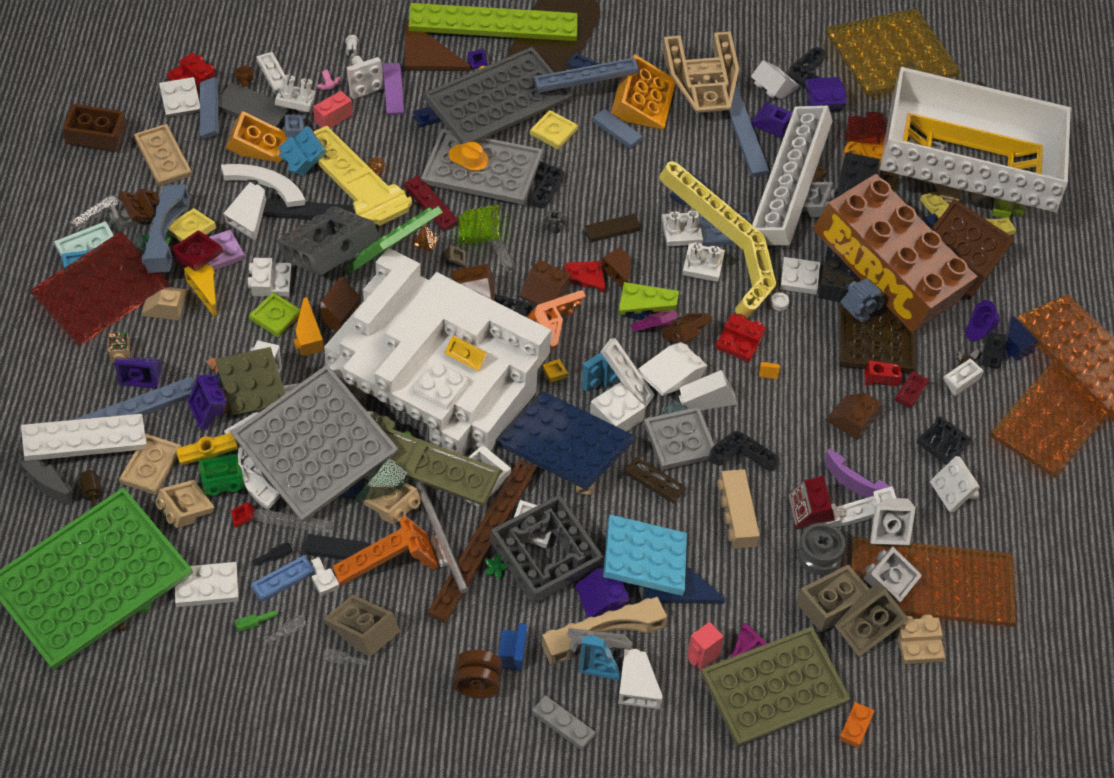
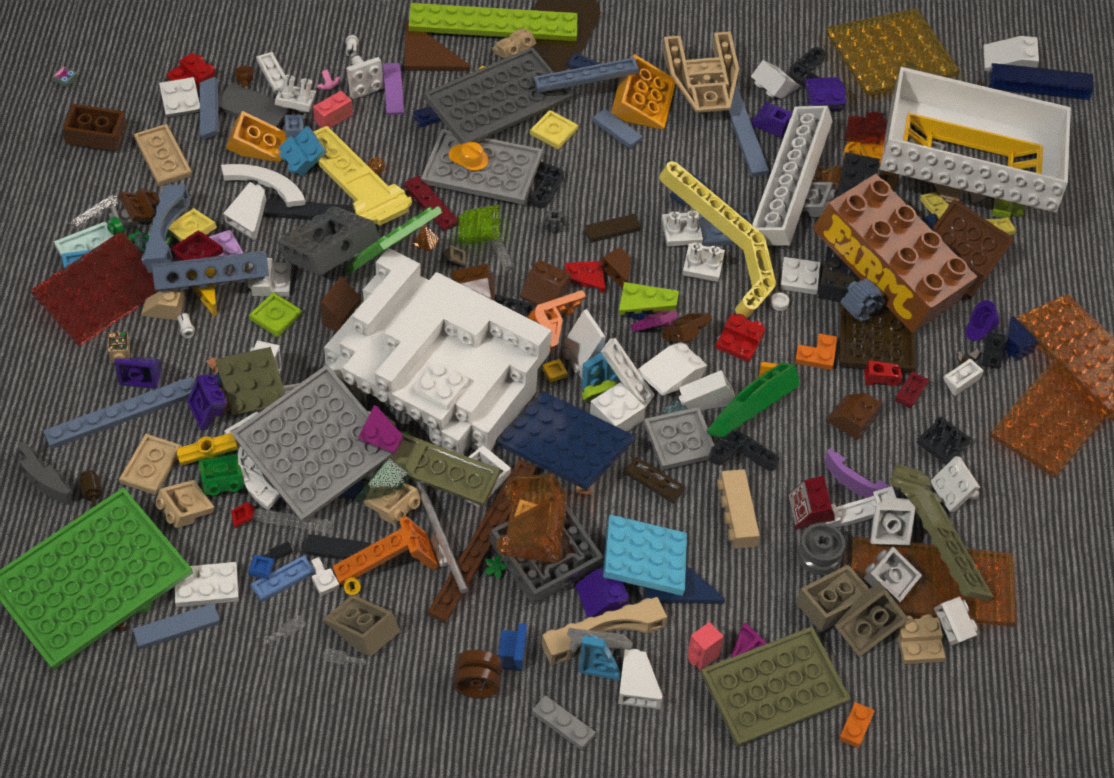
white plate [21,414,146,461] -> none
bright green axle [234,610,278,632] -> none
light orange slope [293,297,324,357] -> none
yellow plate [444,335,487,371] -> none
dark purple slope [467,48,488,69] -> none
none -> sand green tile [52,66,78,87]
none -> green plate [107,217,143,245]
none -> sand blue tile [133,603,220,650]
none -> sand blue brick [151,251,269,292]
none -> white pin [177,313,195,338]
none -> blue tile [248,555,275,580]
none -> yellow hinge [344,577,361,595]
none -> magenta wing [358,405,403,455]
none -> tan plate [492,29,537,59]
none -> clear orange windscreen [496,474,567,562]
none -> white slope [563,309,605,379]
none -> lime plate [581,380,617,403]
none -> green slope [707,362,800,438]
none -> orange plate [795,333,837,370]
none -> clear orange slope [821,166,842,185]
none -> olive piece [891,464,994,602]
none -> white slope [934,597,978,646]
none -> white slope [983,36,1039,75]
none -> clear blue brick [988,63,1094,100]

